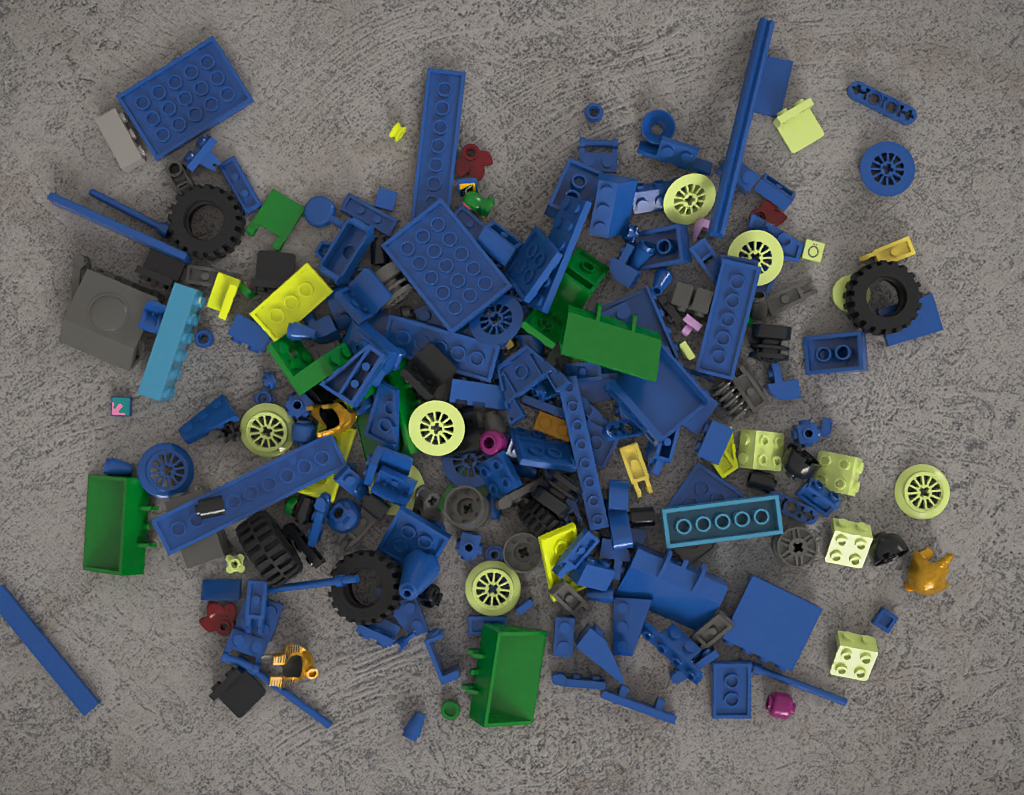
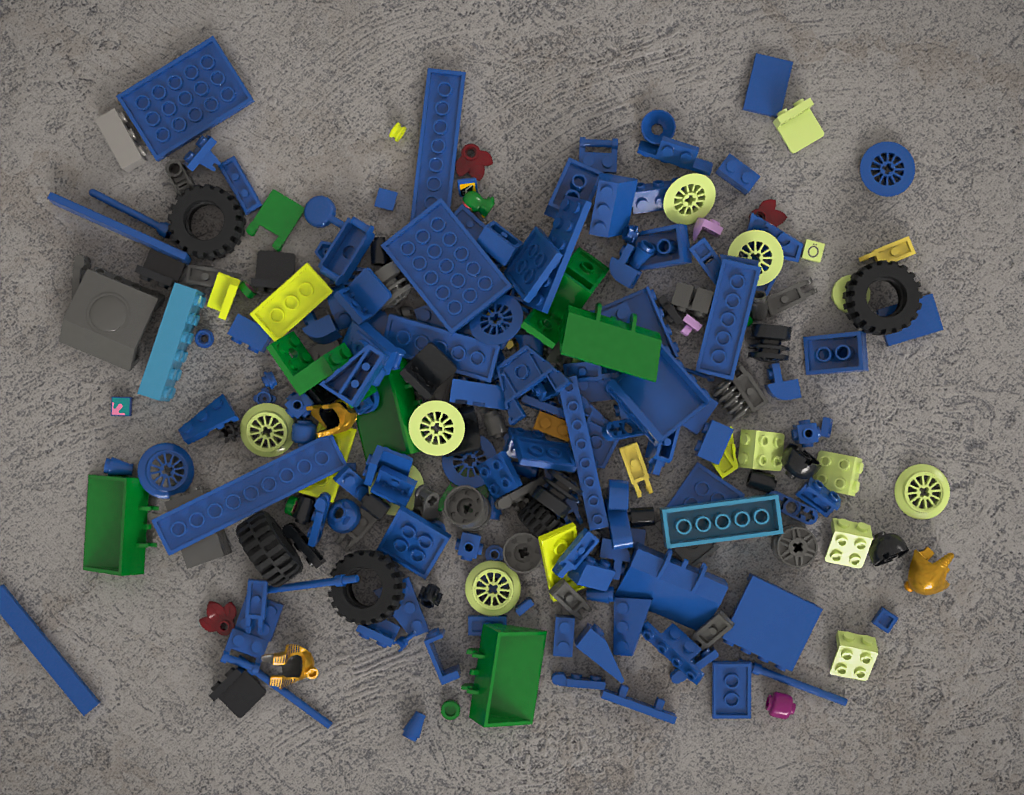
blue bracket [138,300,166,334] -> none
black brick [195,495,226,520] -> none
blue slope [201,579,242,600] -> none
yellowish green plate [225,554,245,574] -> none
blue cone [287,322,317,341] -> none
blue tile [339,193,399,238] -> none
blue wing [364,381,399,451] -> none
blue cone [399,550,440,600] -> none
magenta head [479,430,508,455] -> none
blue plate [584,103,603,123] -> none
blue cone [651,268,673,295] -> none
yellowish green tile [678,341,695,362] -> none
blue axle [707,18,775,238] -> none
blue slope [754,173,796,211] -> none
blue beam [847,81,917,126] -> none

